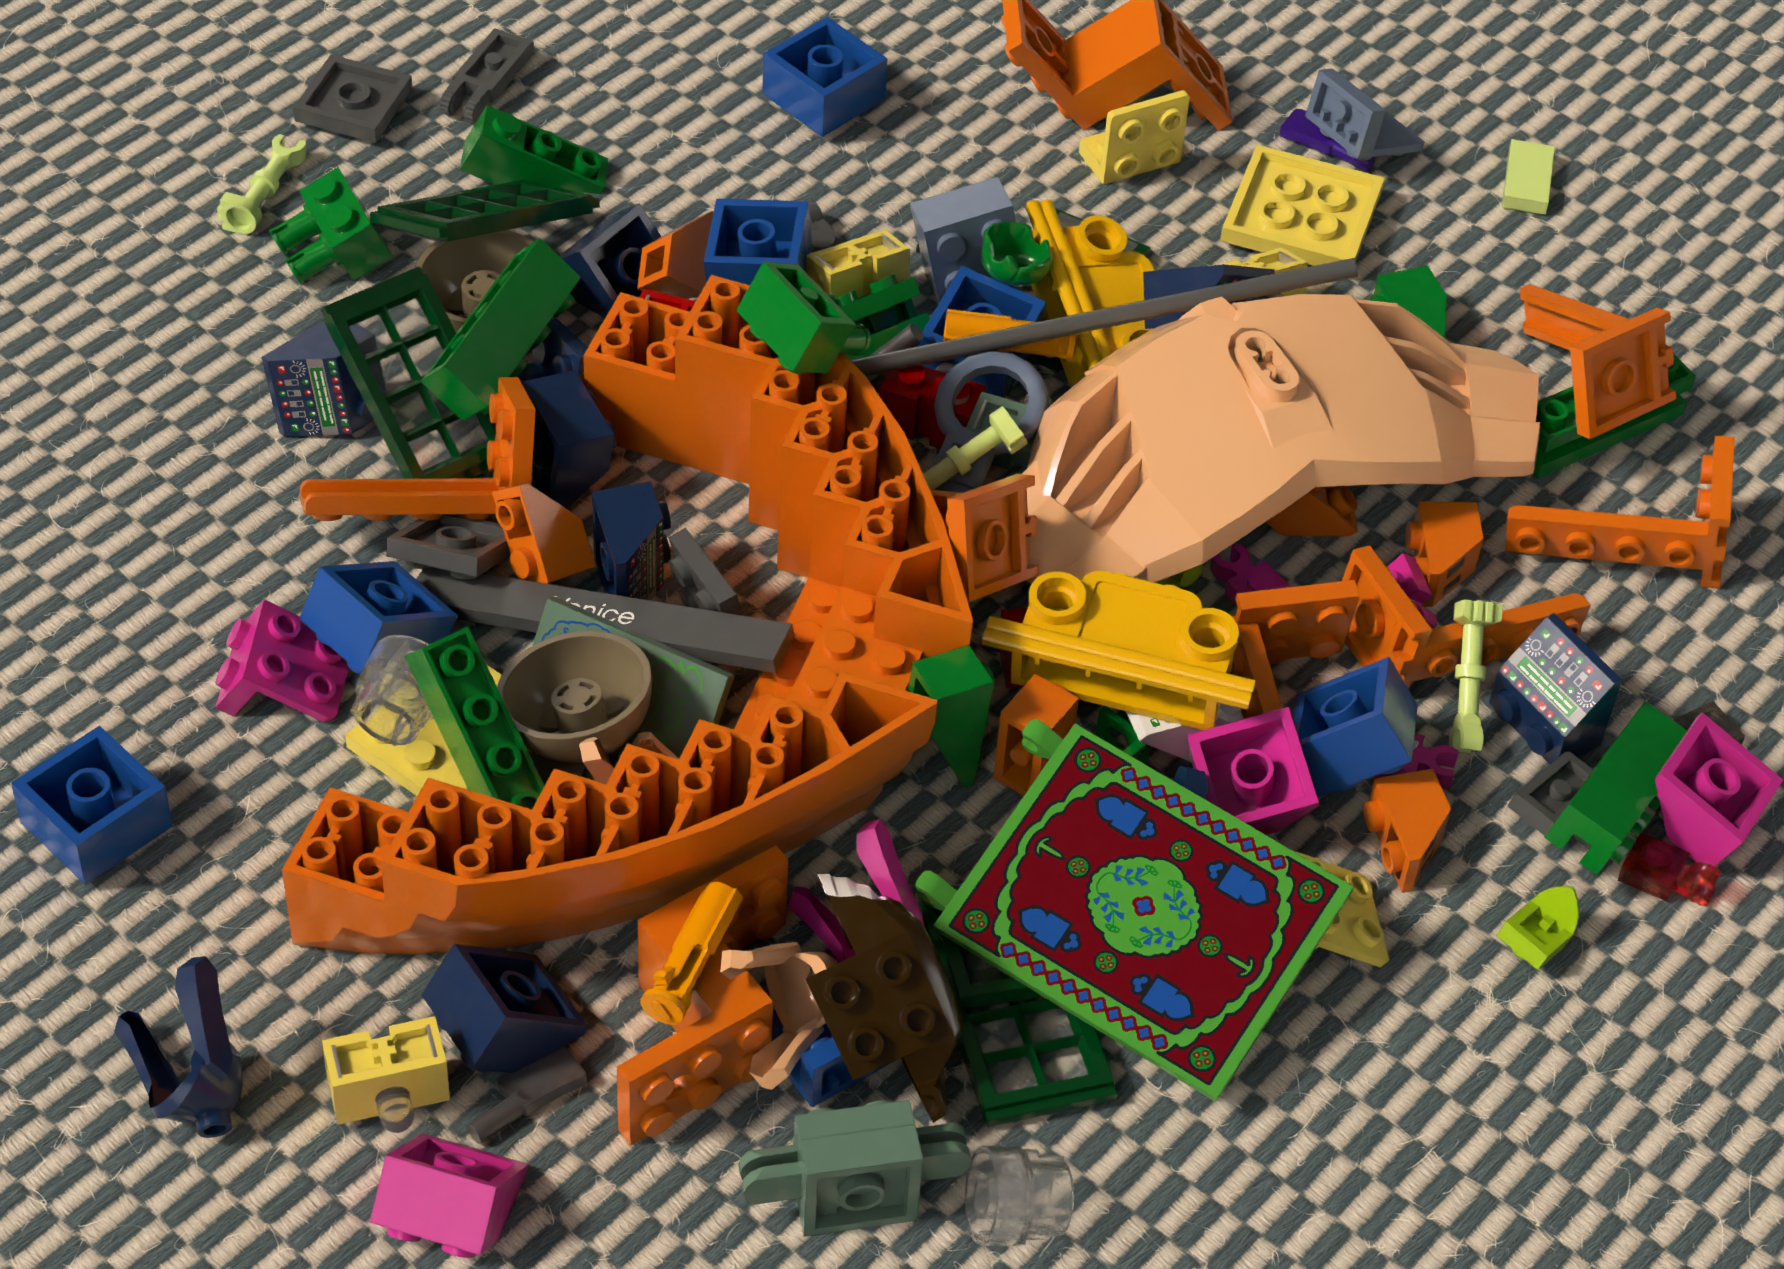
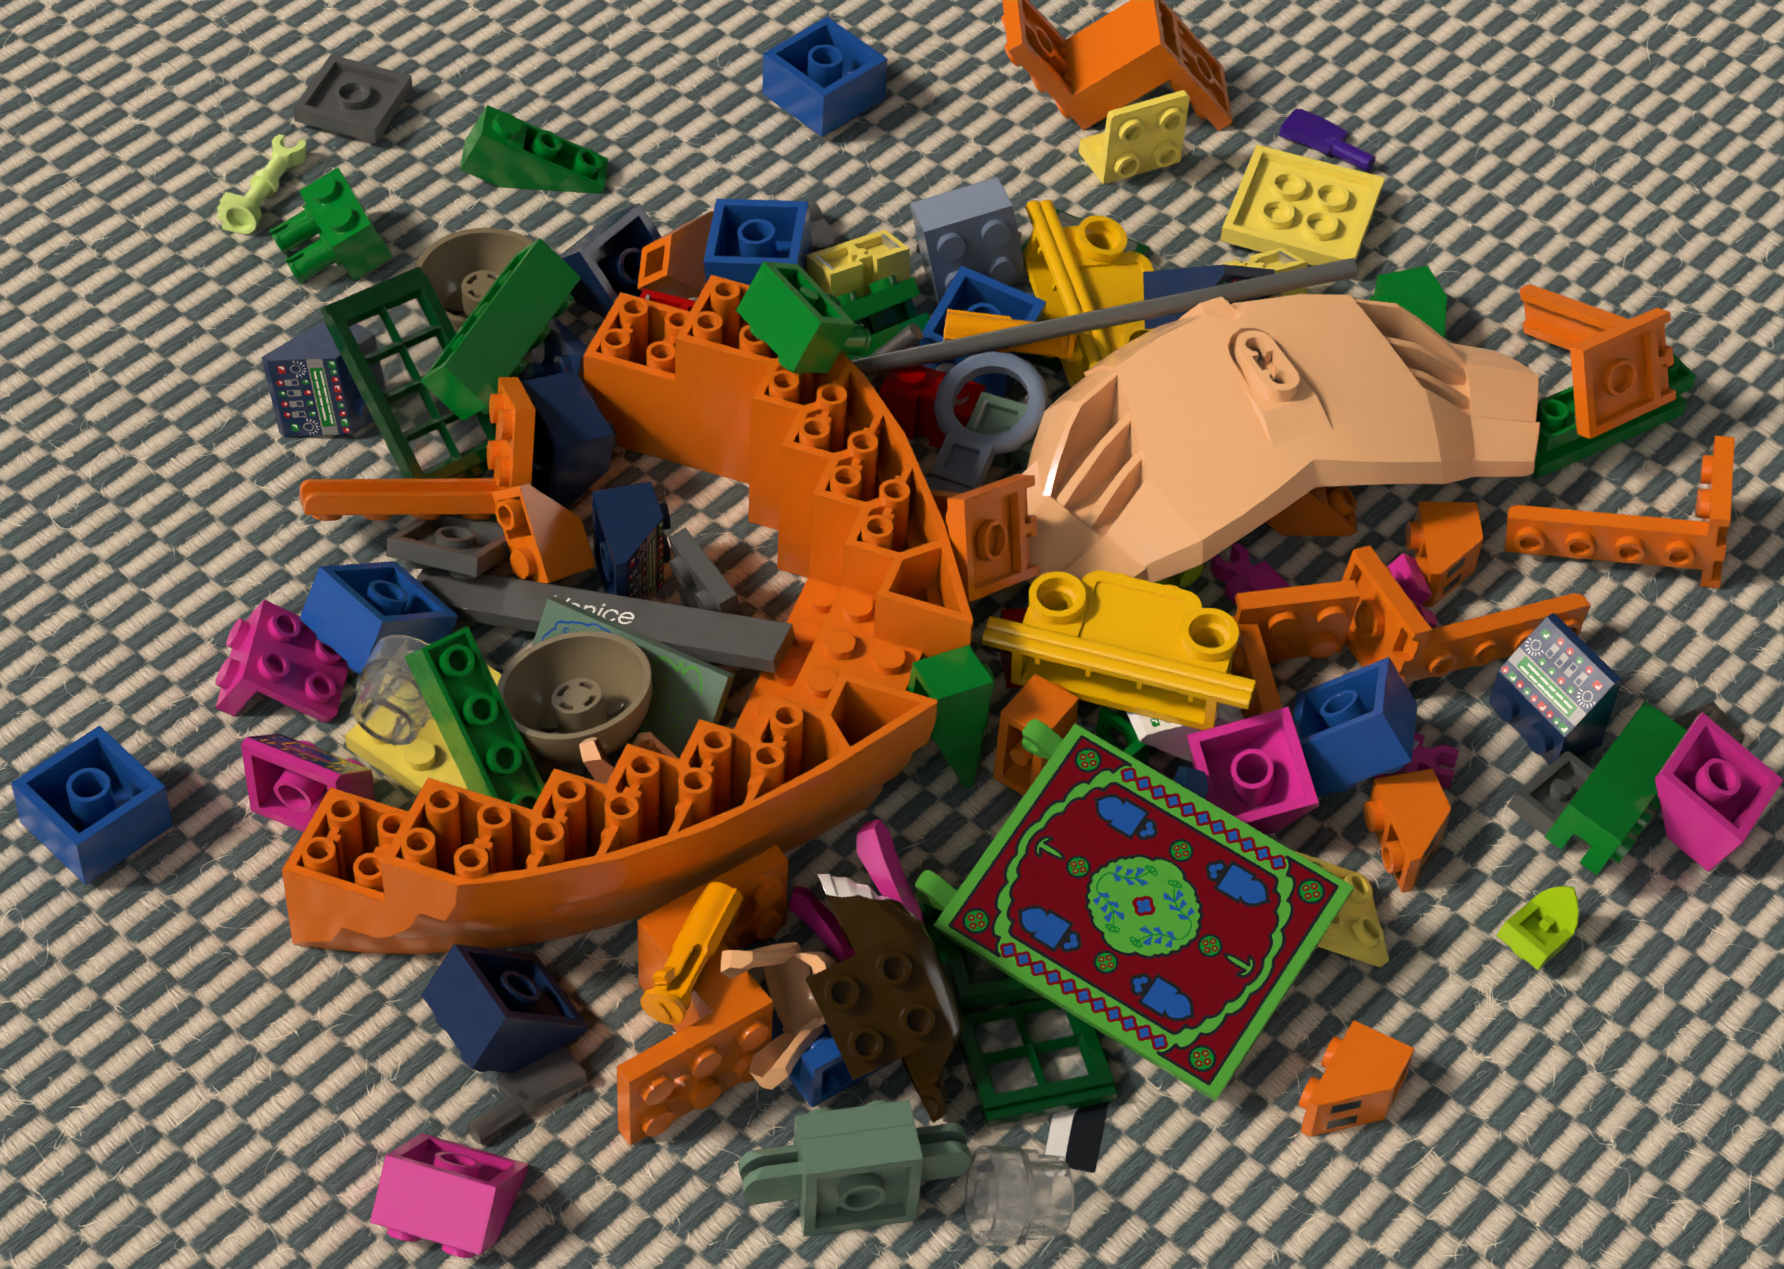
dark blue piece [114,956,243,1138] -> none
light yellow piece [322,1016,450,1133] -> none
dark green piece [370,180,600,242] -> none
dark grey hinge [439,28,534,124] -> none
yellowish green piece [923,406,1028,490] -> none
green hair [982,221,1053,287] -> none
sand blue bracket [1305,68,1425,160] -> none
yellowish green piece [1449,599,1503,754] -> none
yellowish green tile [1502,139,1555,215] -> none
clear red plate [1618,833,1721,906] -> none
none -> dark pink slope [241,733,375,832]
none -> black sticker [1044,1102,1108,1173]
none -> orange slope [1298,1020,1415,1137]

